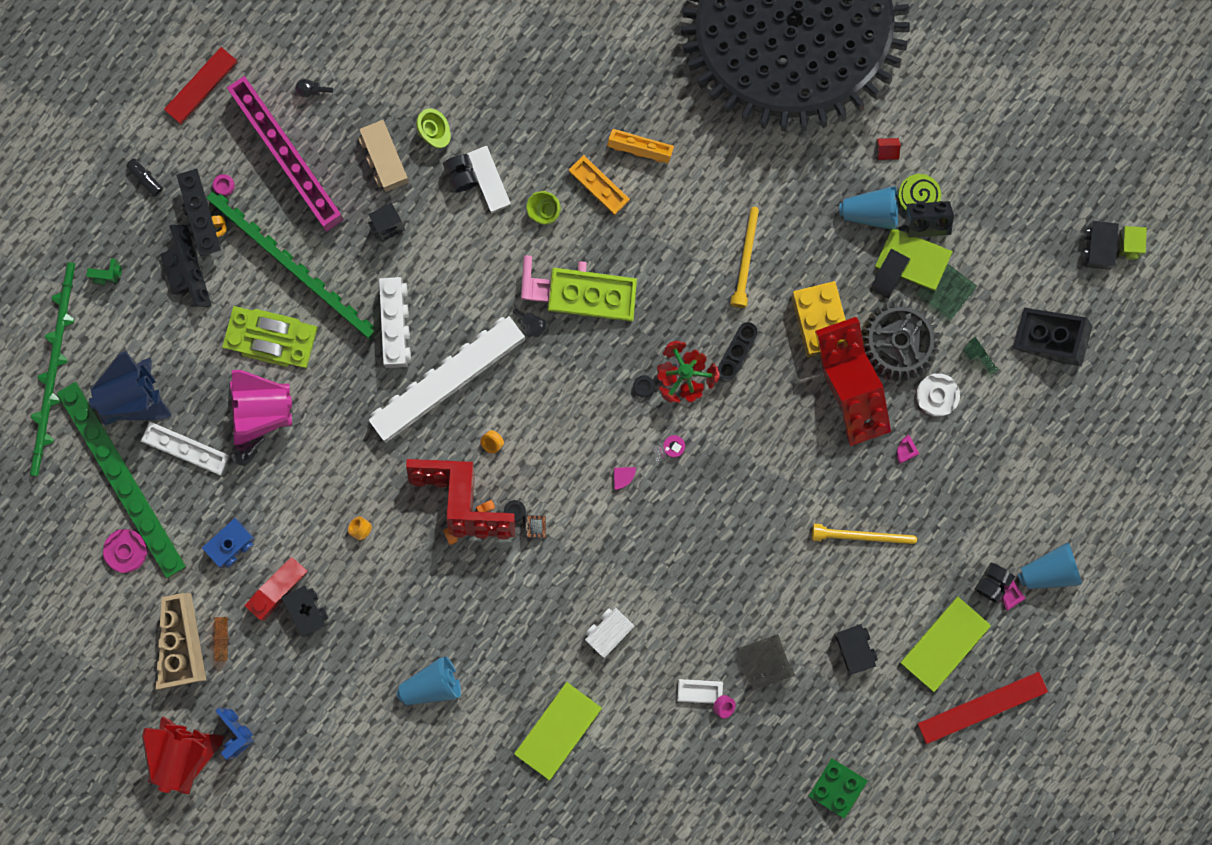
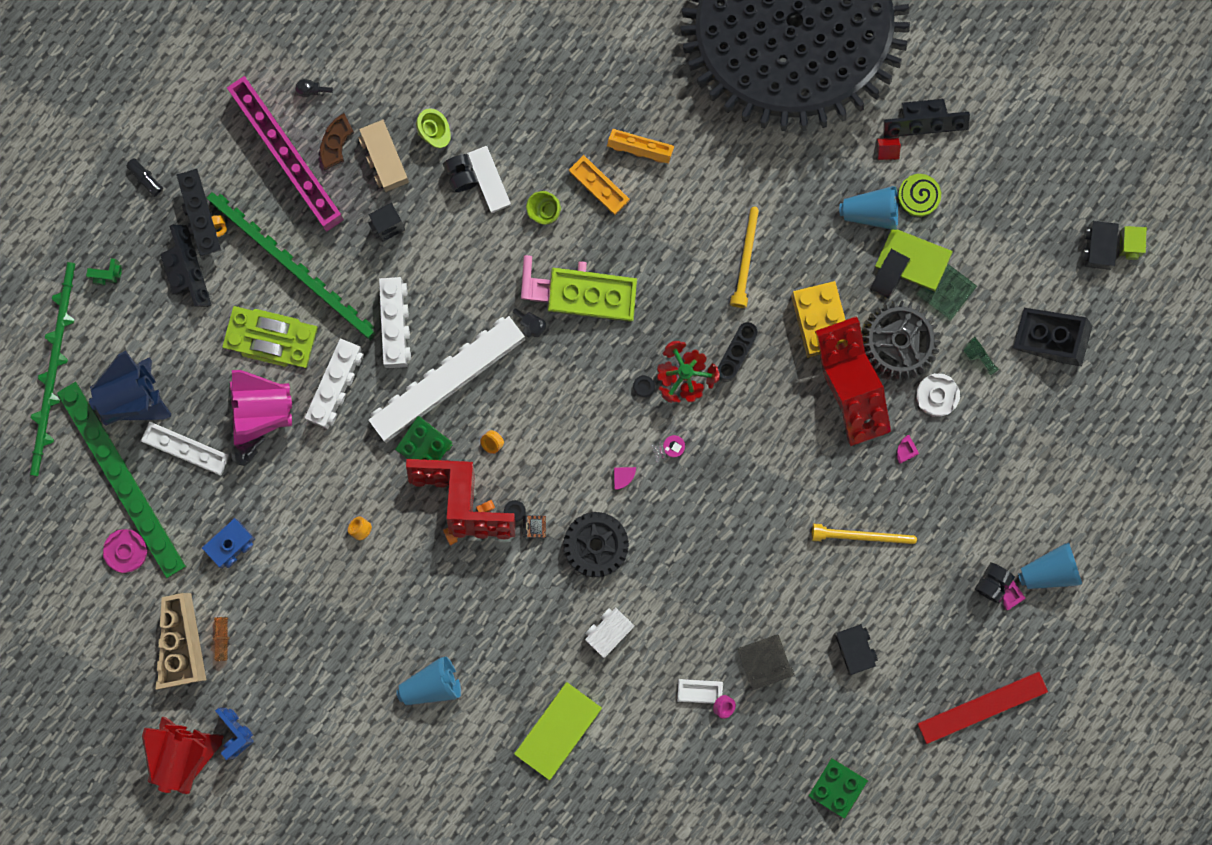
red tile [164,47,238,125] -> none
dark pink tile [212,174,235,197] -> none
slope [244,557,308,621] -> none
black brick [282,585,329,638] -> none
lime tile [900,596,991,692] -> none
black brick [905,201,954,238] -> none
none -> white brick [305,338,364,430]
none -> reddish brown tile [320,113,354,170]
none -> green hinge [395,416,453,460]
none -> black wheel [564,512,629,578]
none -> black bracket [883,99,970,138]

